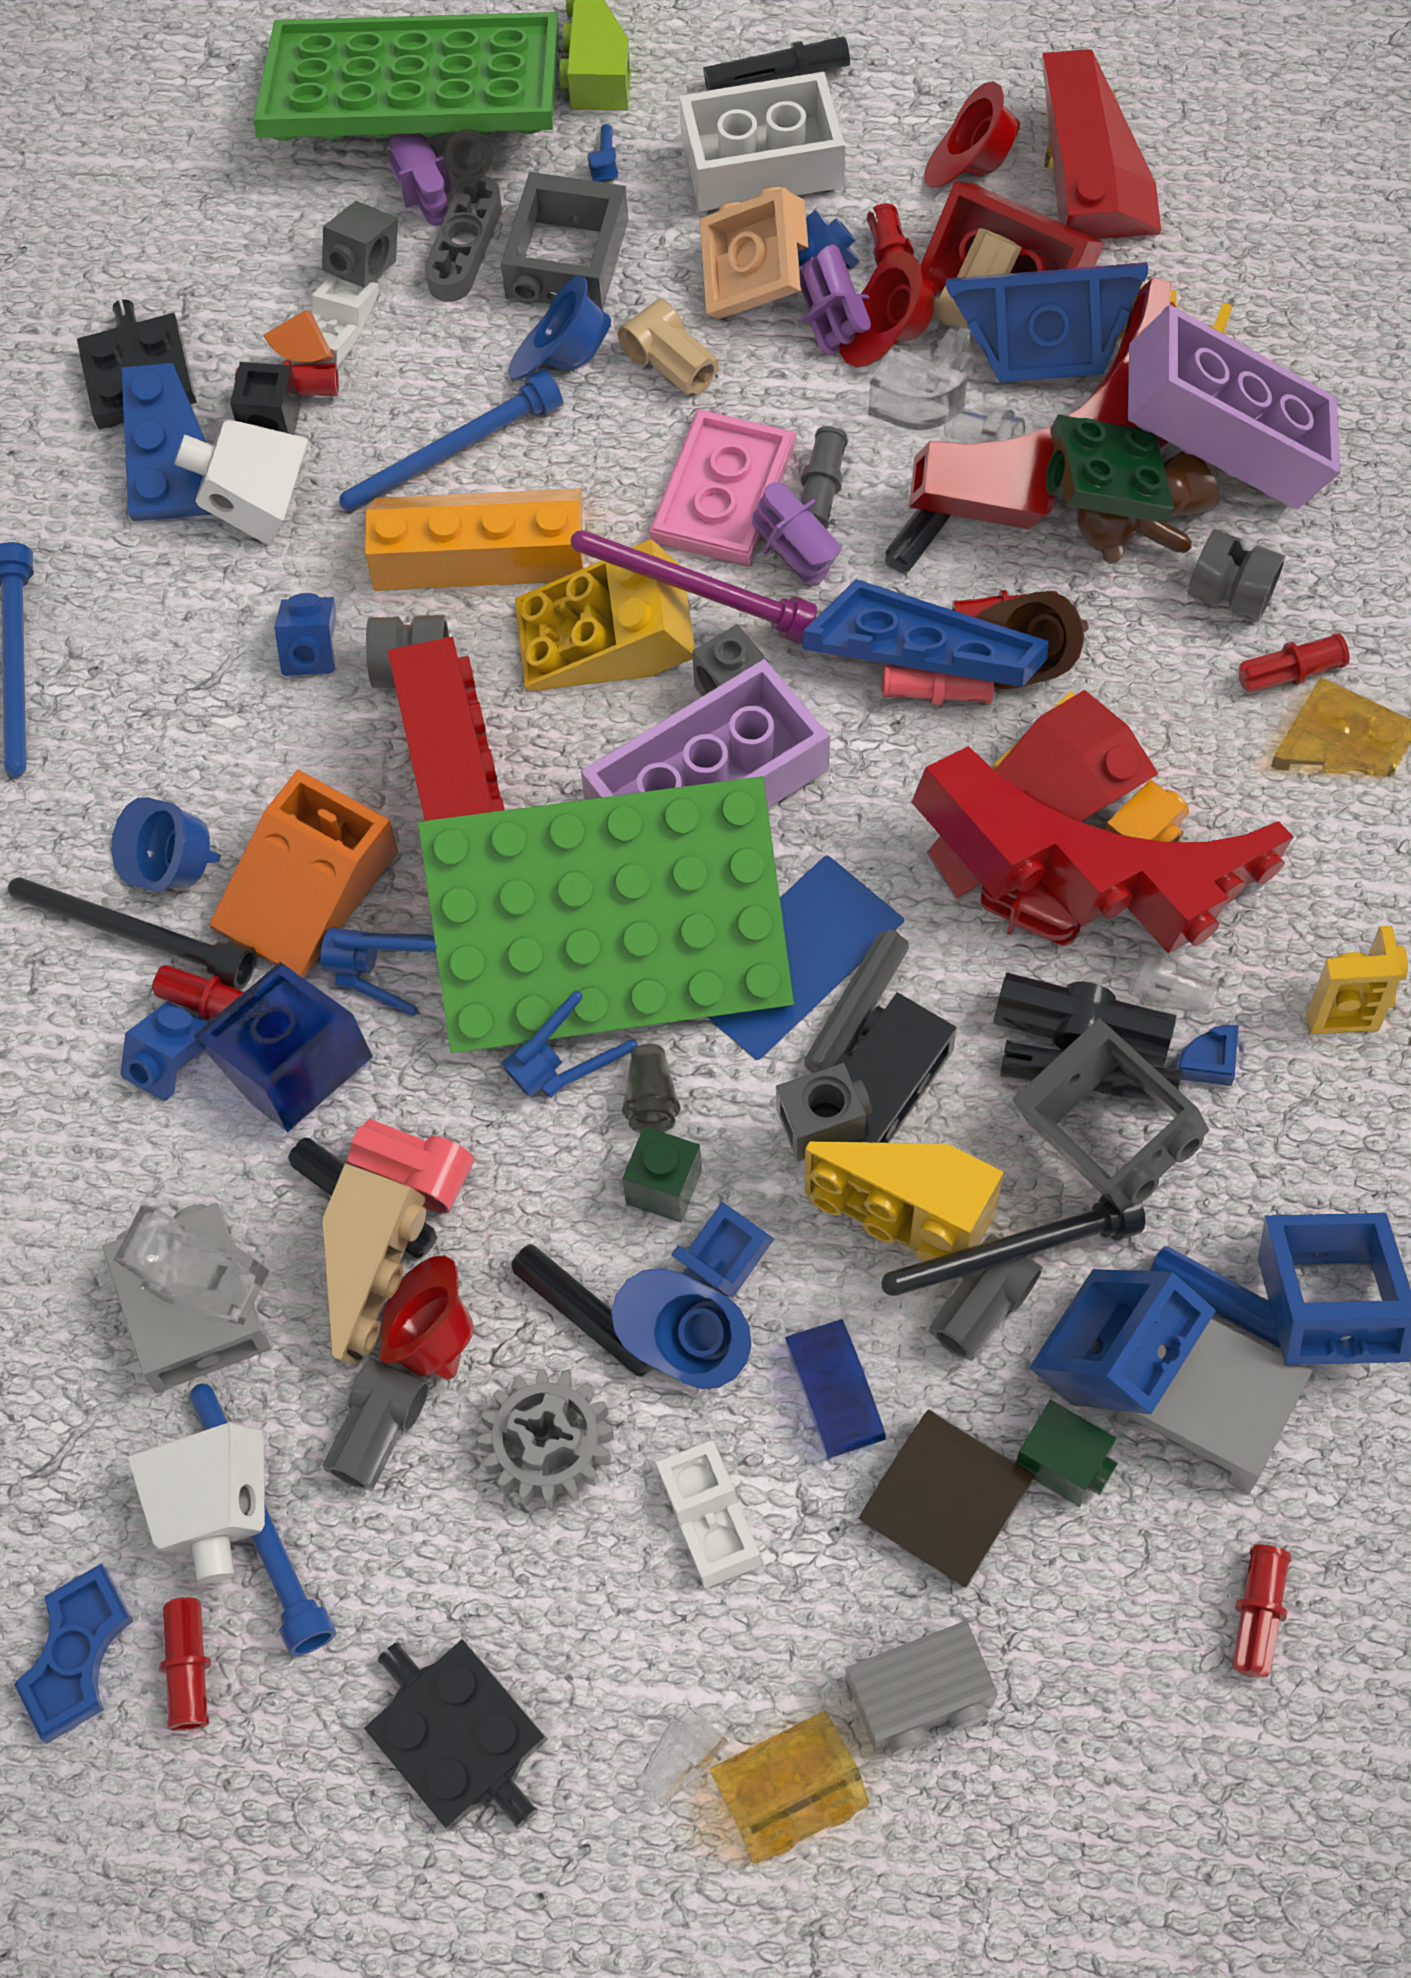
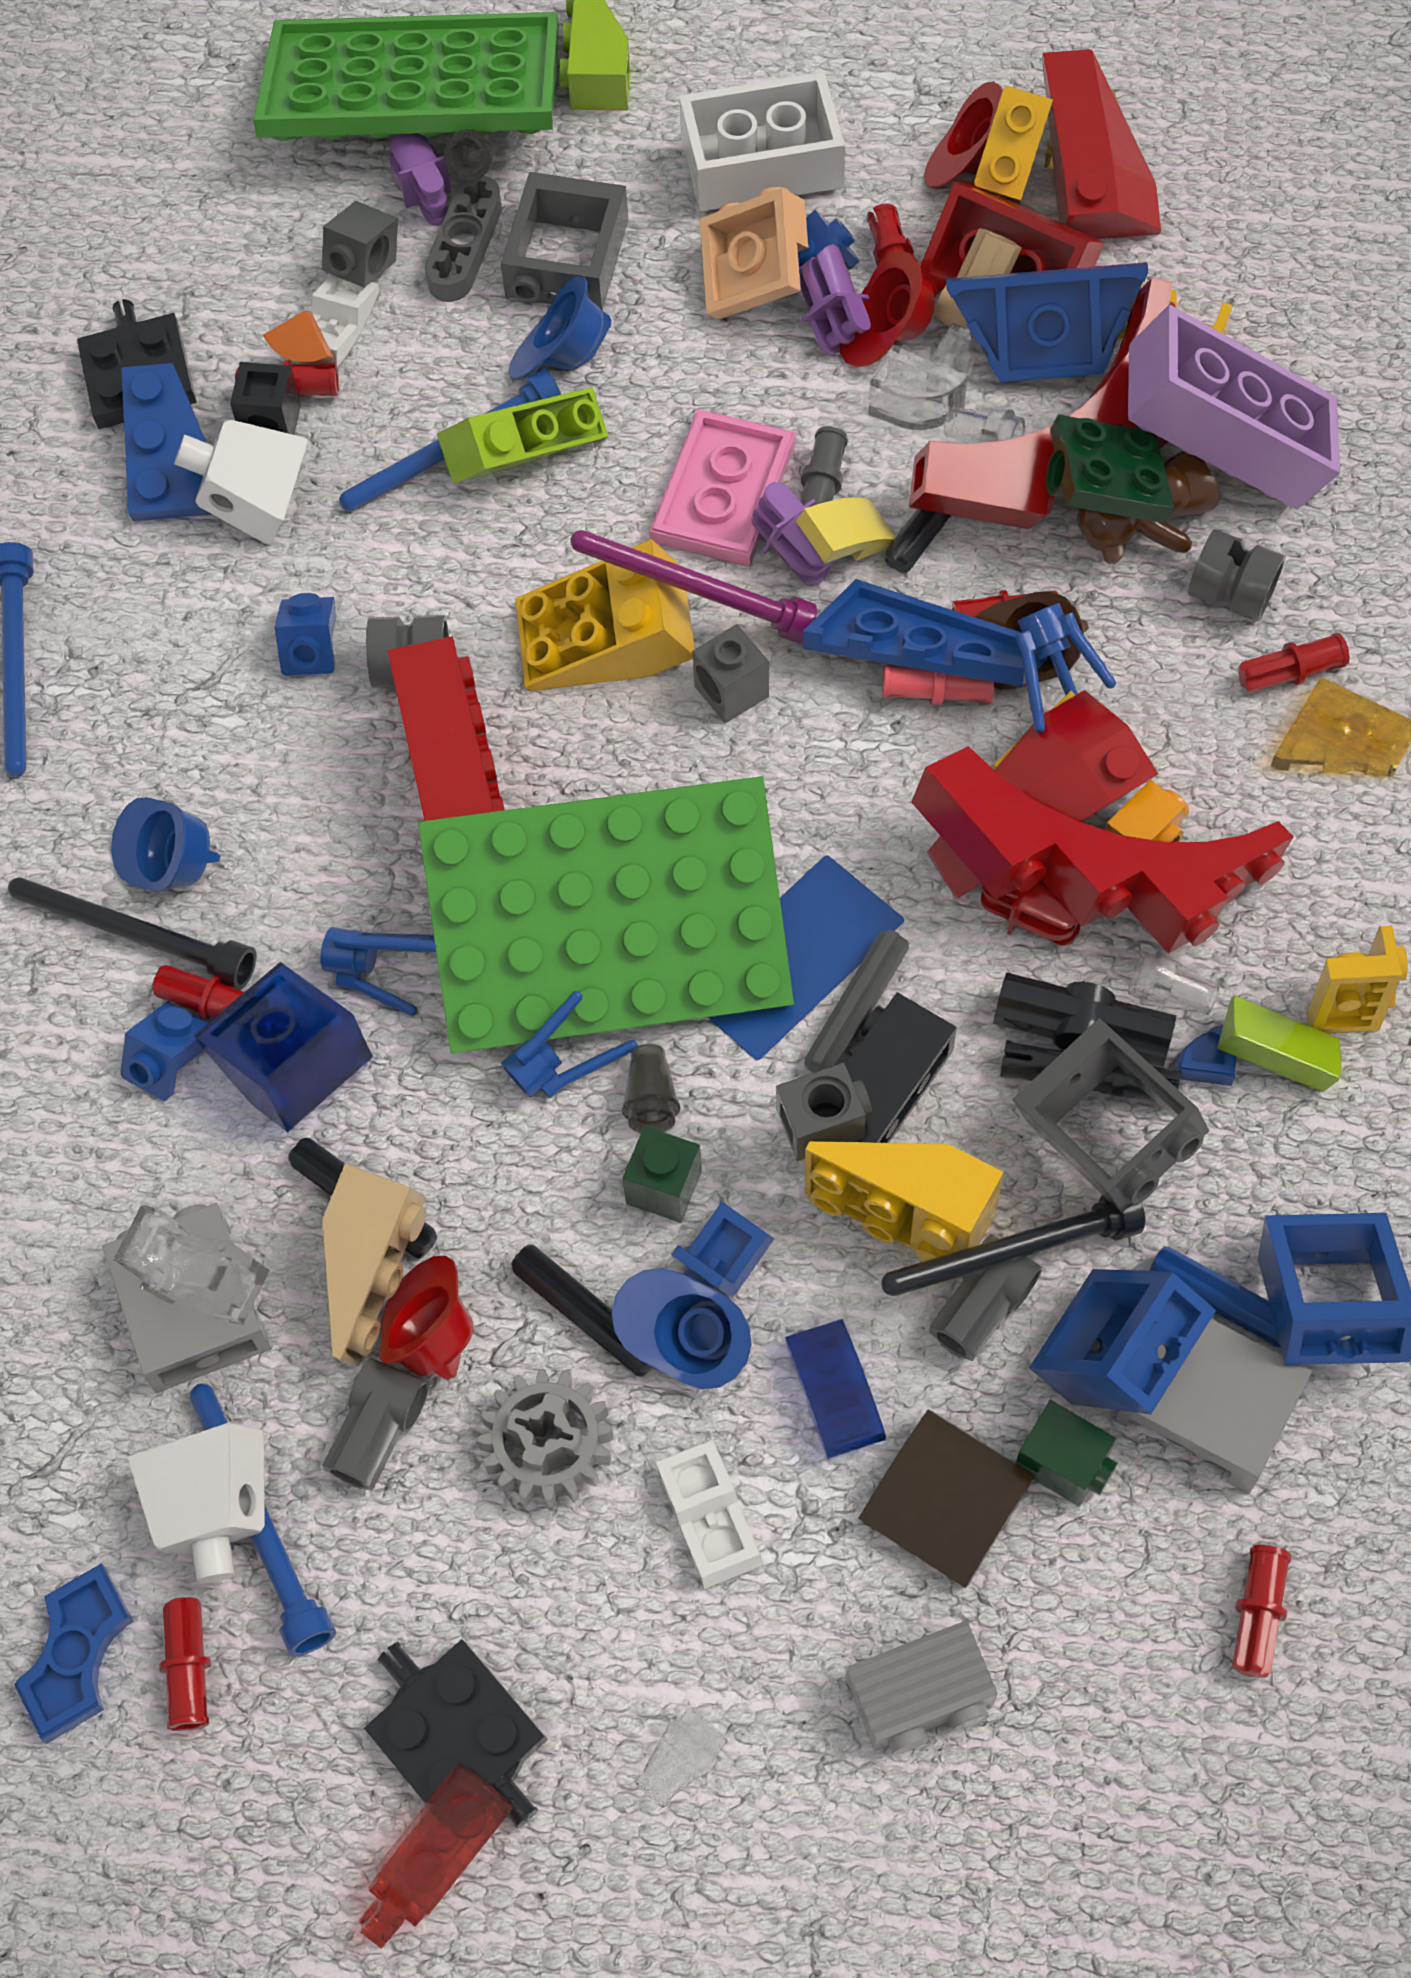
orange slope [209,769,398,981] -> none
coral piece [347,1118,475,1214] -> none
light orange slope [365,488,584,591] -> none
lavender brick [581,659,830,808] -> none
blue hand [587,124,618,182] -> none
tan piece [617,299,719,396] -> none
black pin [703,36,850,91] -> none
clear yellow bracket [709,1710,869,1863] -> none
none -> clear red hinge [359,1762,513,1949]
none -> lime slope [437,387,609,484]
none -> light yellow slope [796,497,896,564]
none -> yellow bracket [974,86,1053,204]
none -> blue plant [1015,603,1116,733]
none -> lime slope [1217,995,1341,1092]

